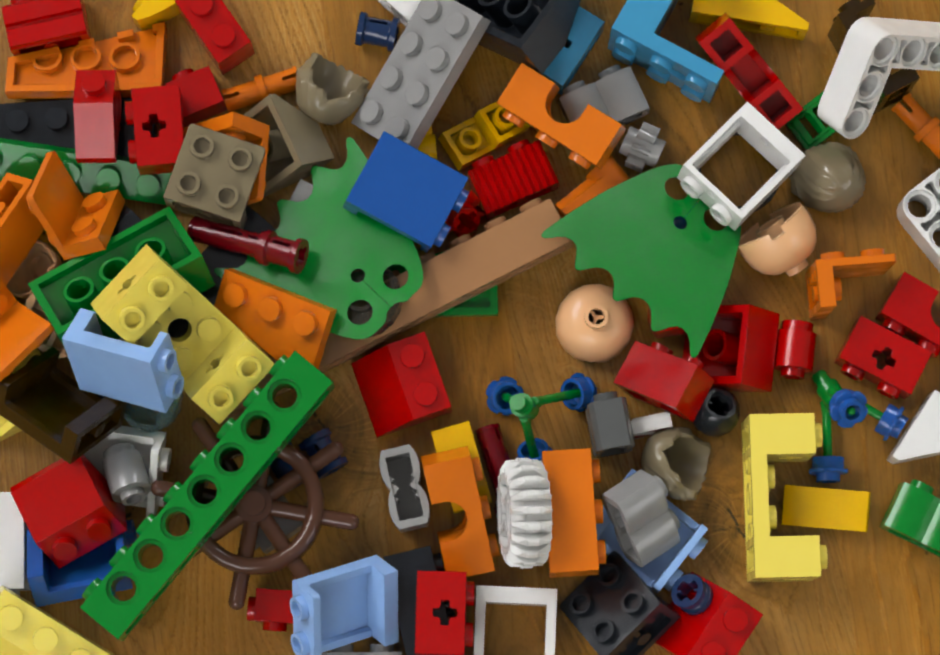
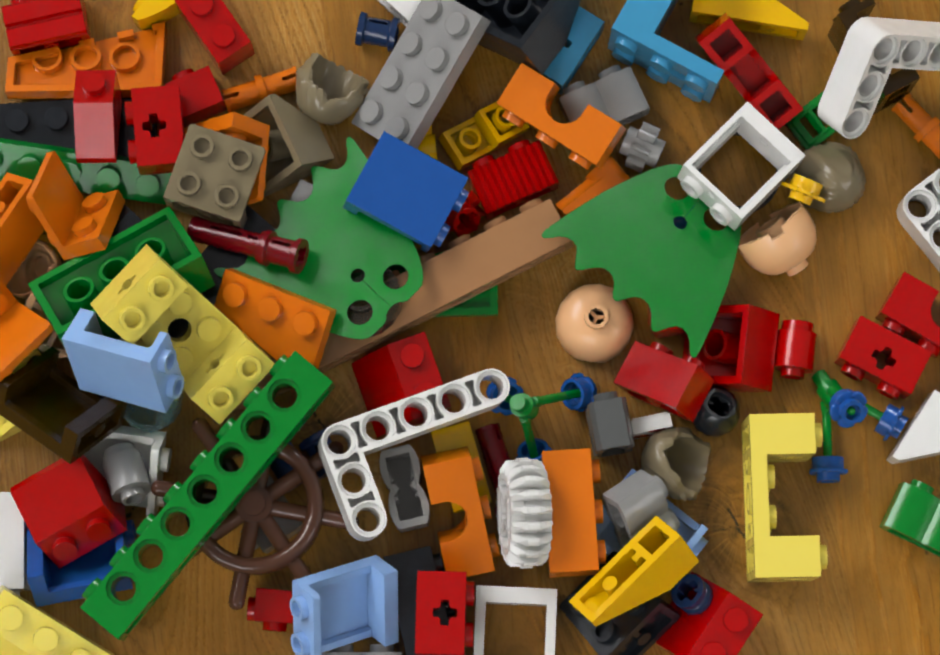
yellow slope [782,485,871,532] -> none
orange bracket [805,248,896,320] -> none
none -> white beam [317,368,510,542]
none -> yellow slope [569,516,699,627]
none -> yellow plate [780,173,826,206]

